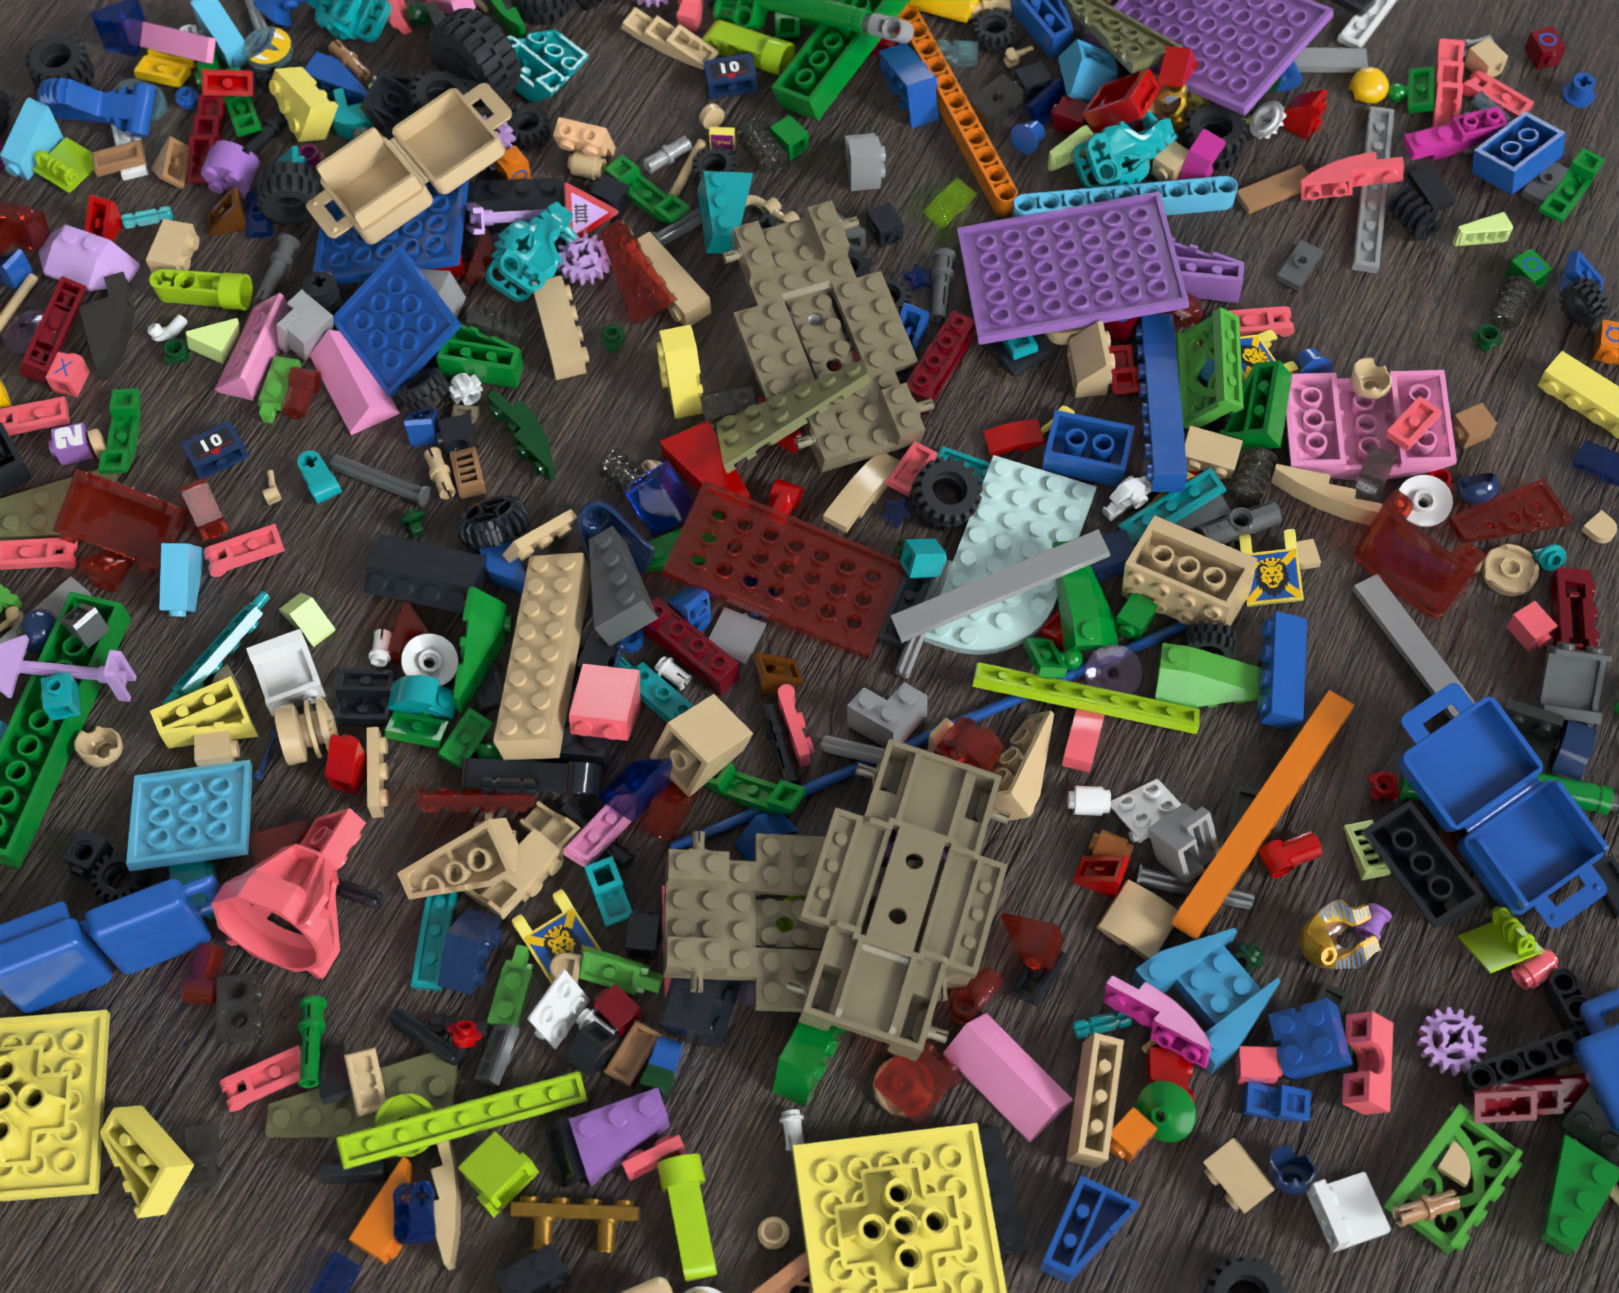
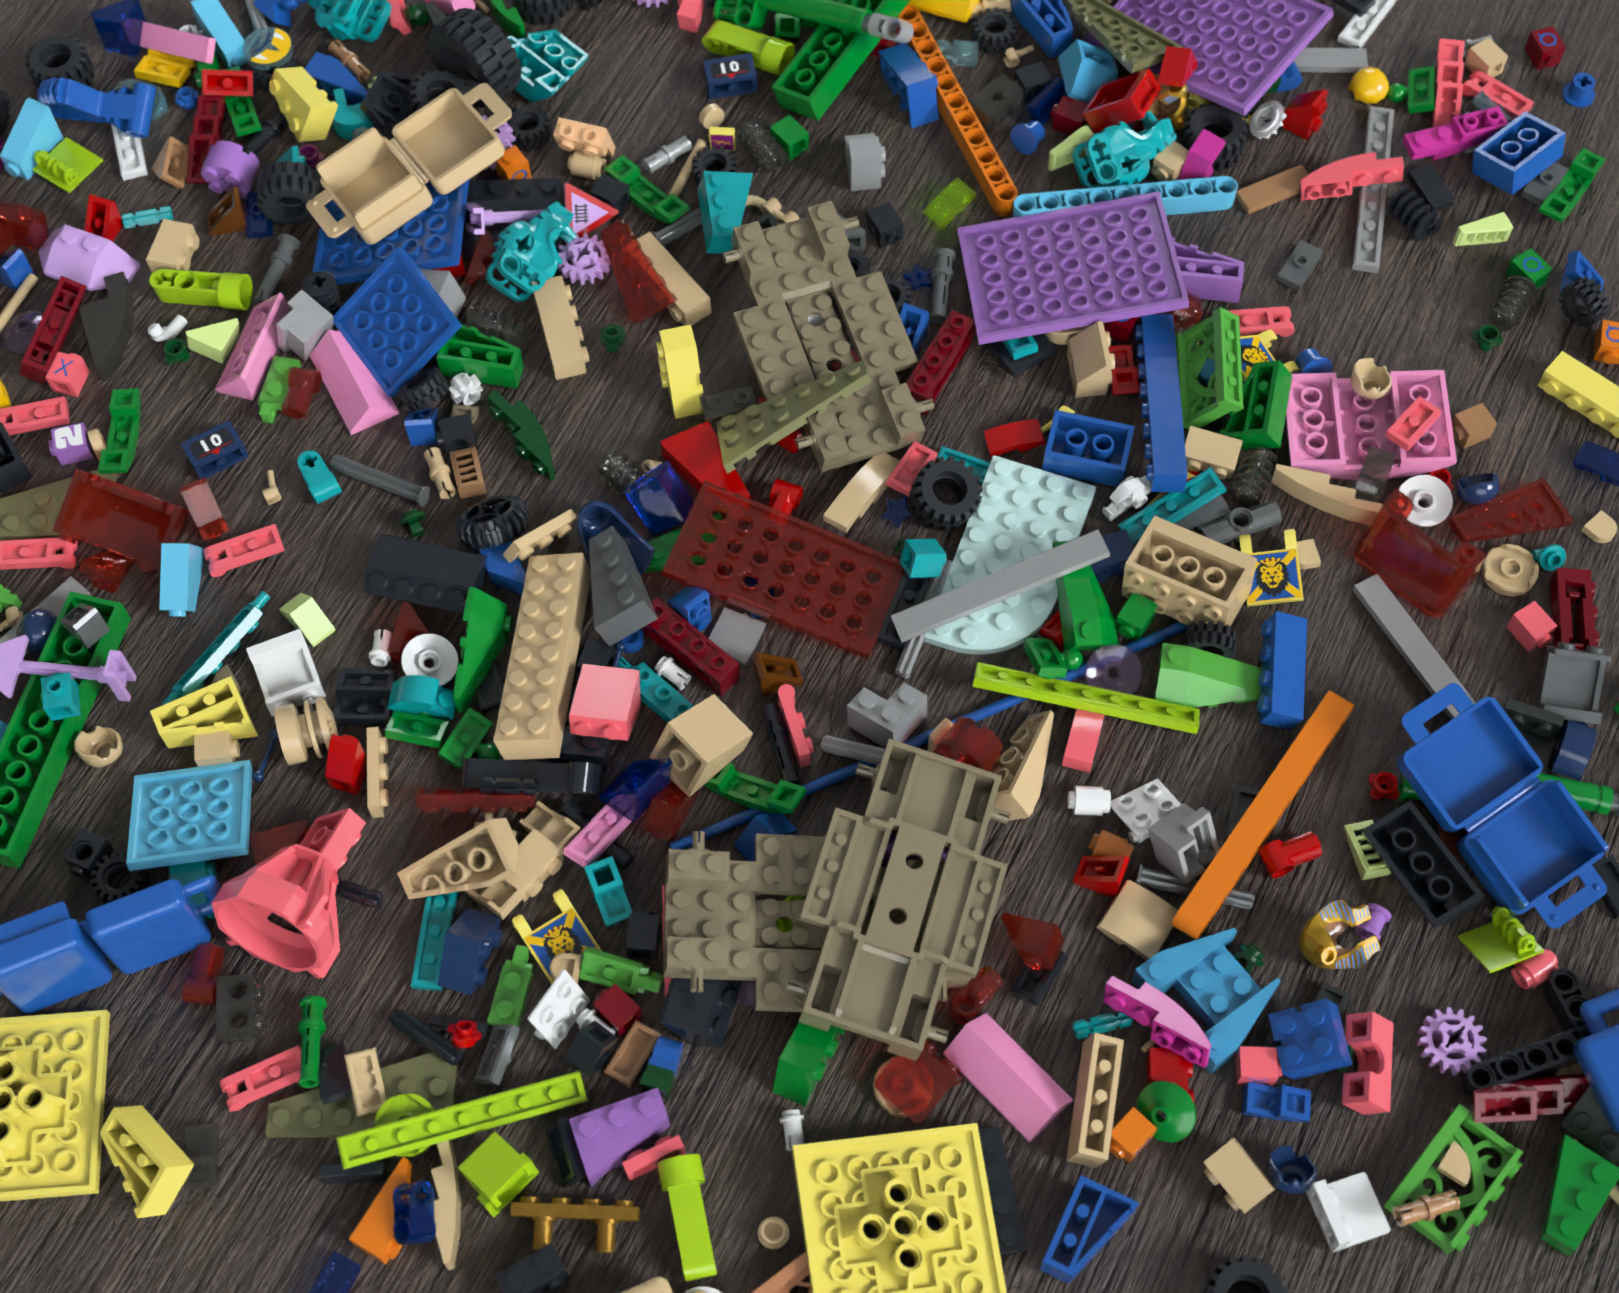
medium nougat tile [92,140,146,177] -> none
tan slope [621,7,719,70] -> none

